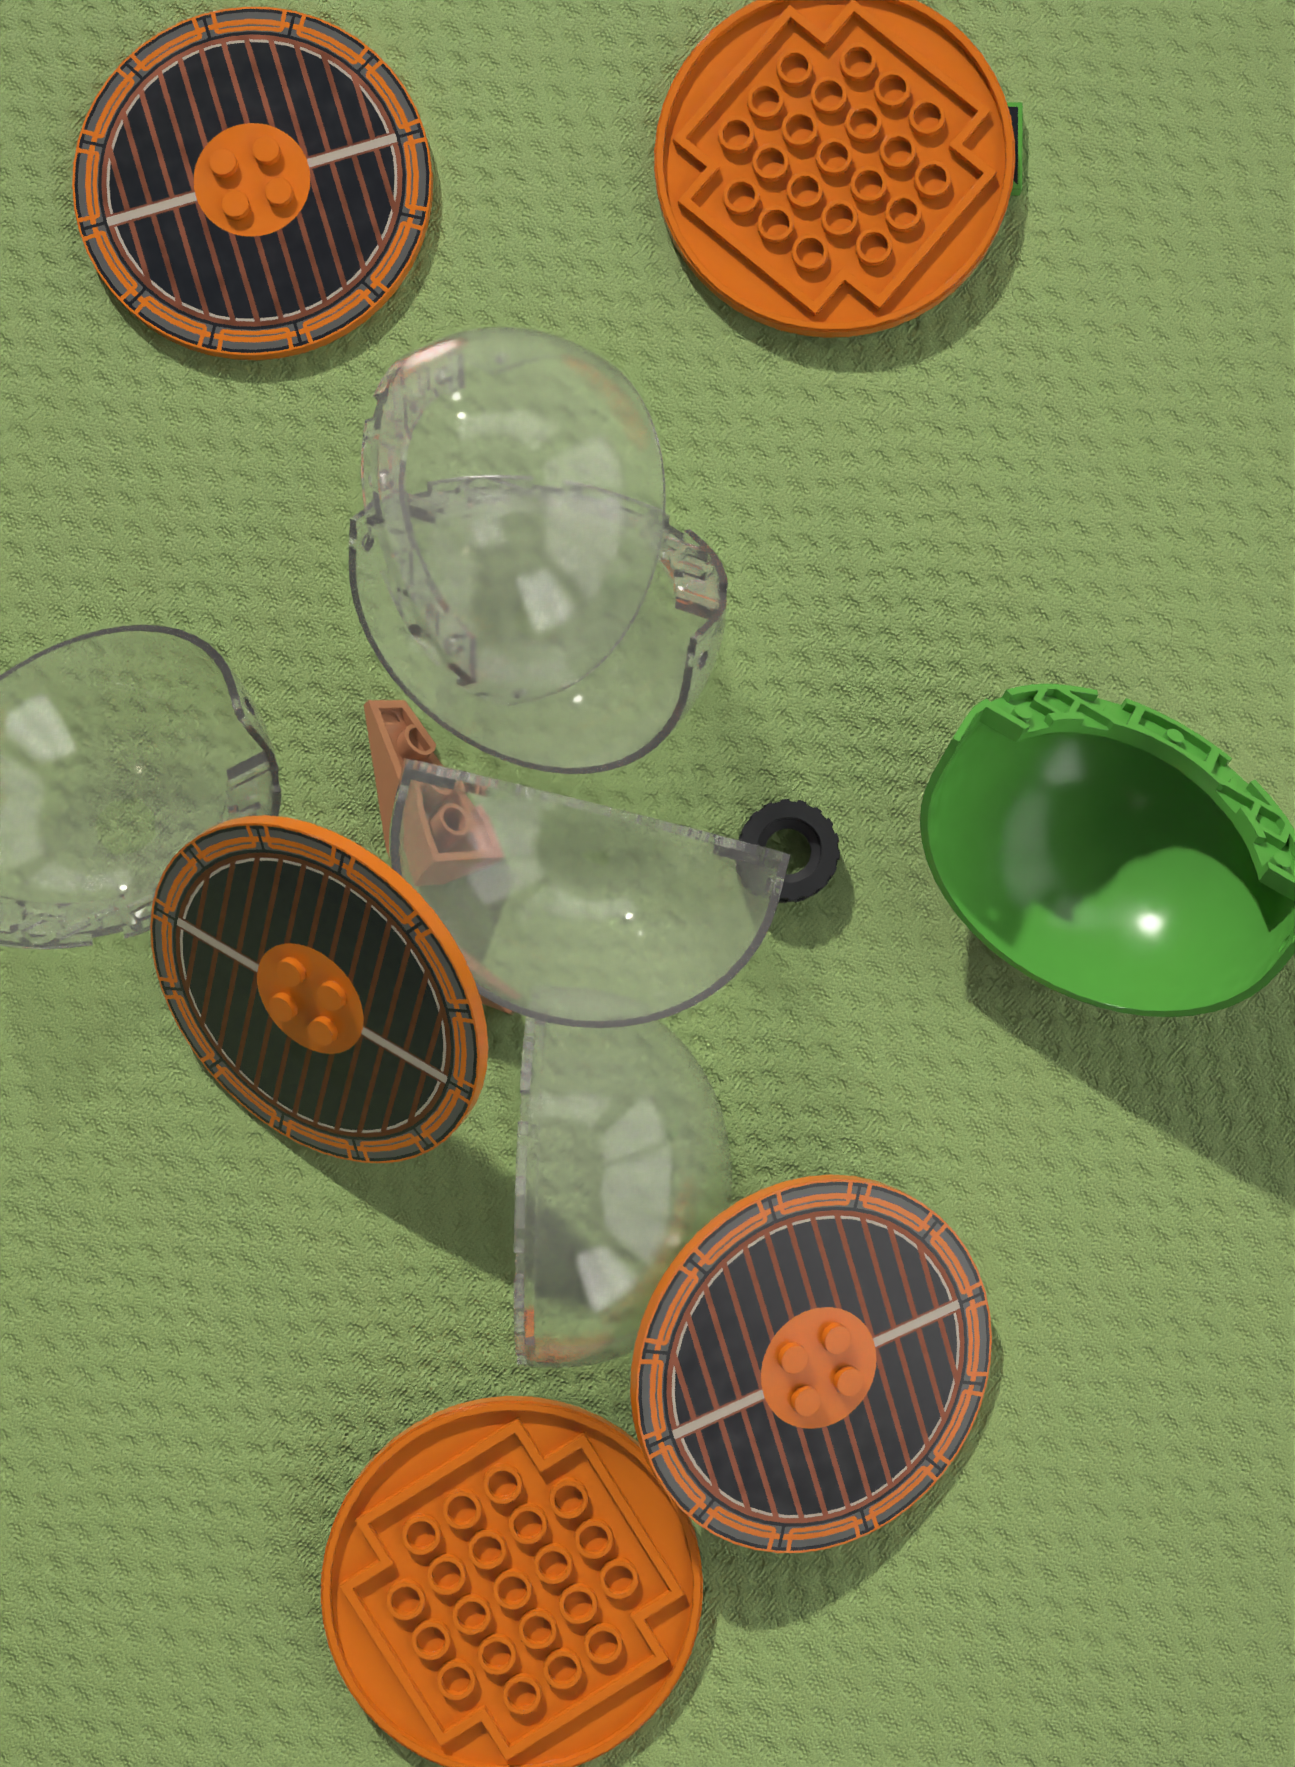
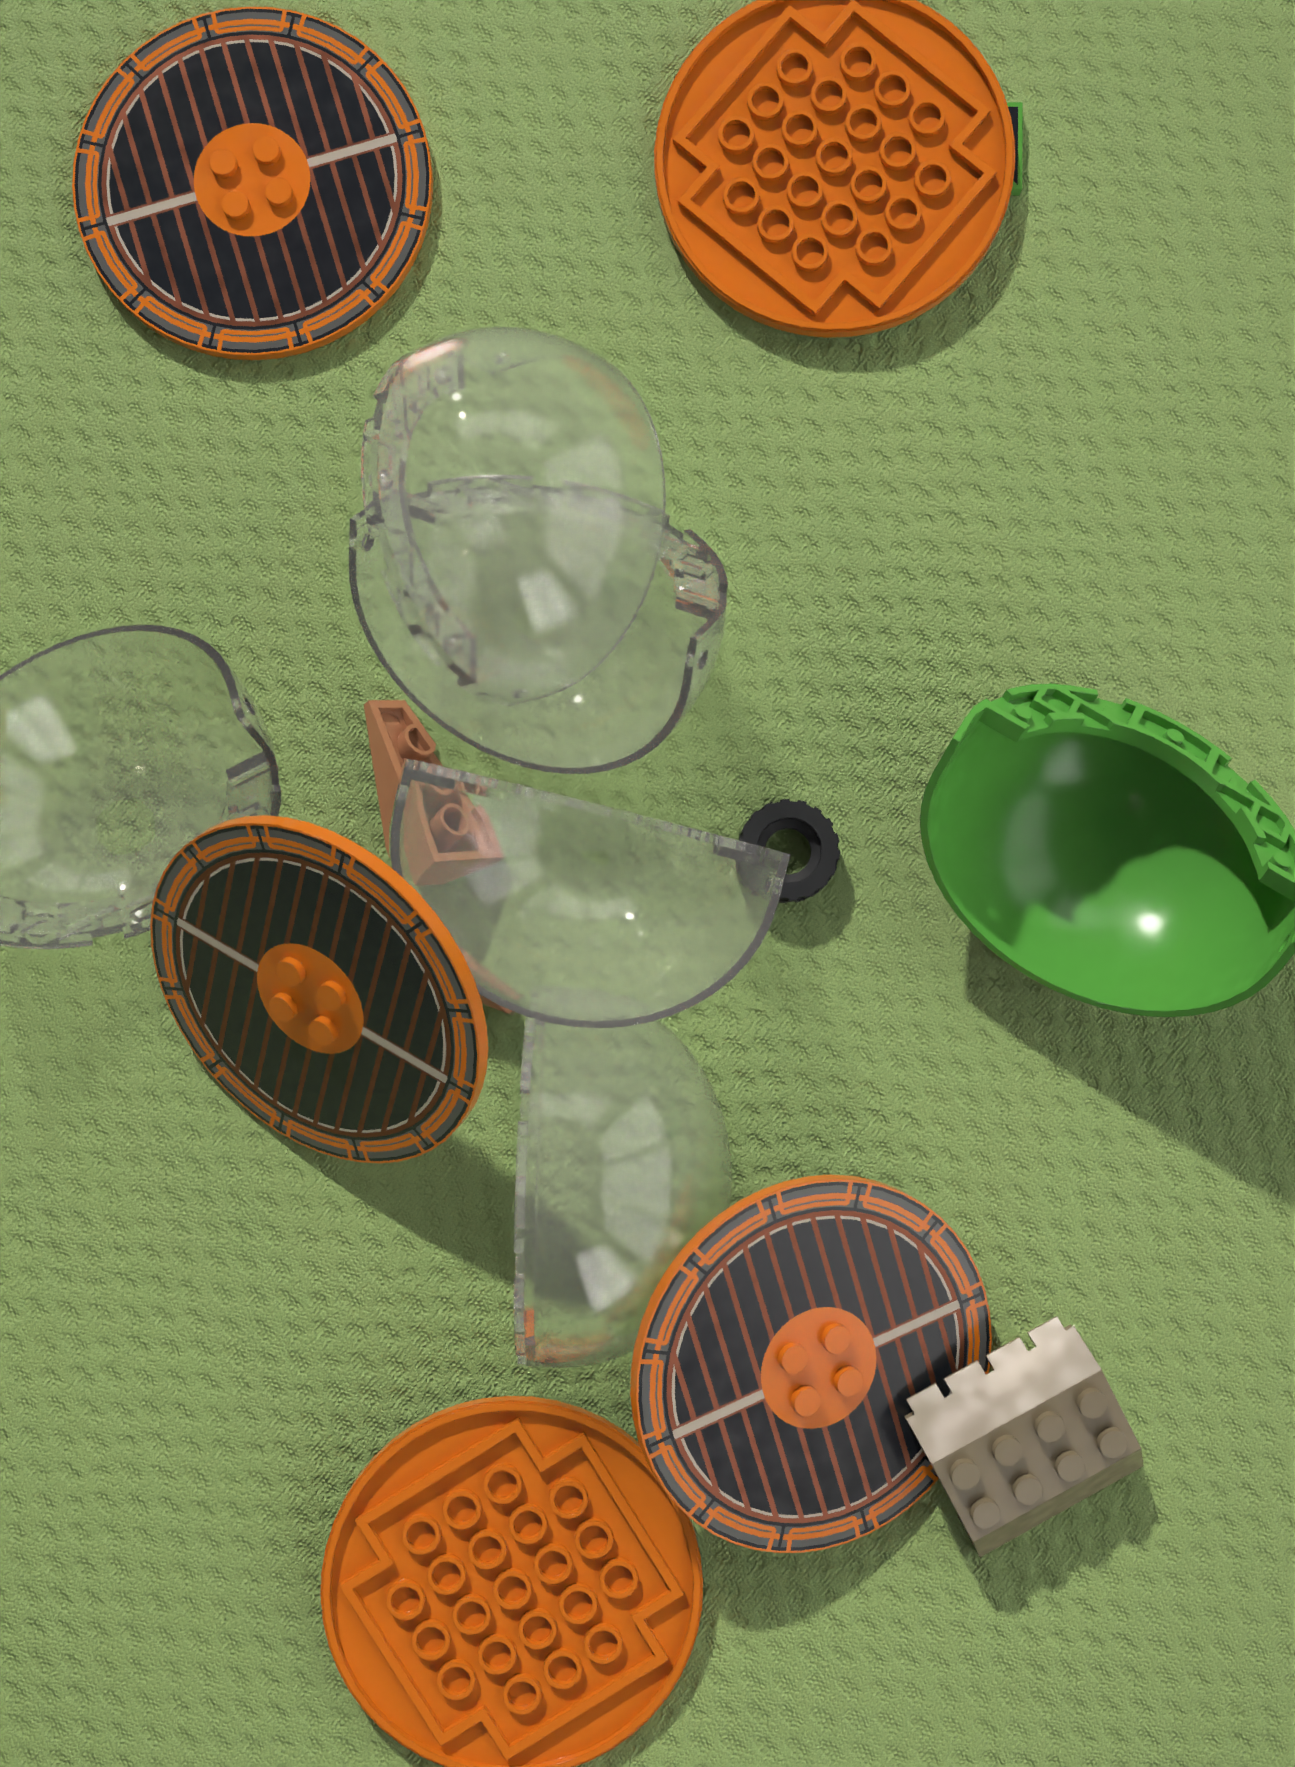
none -> dark tan slope [904,1316,1144,1557]

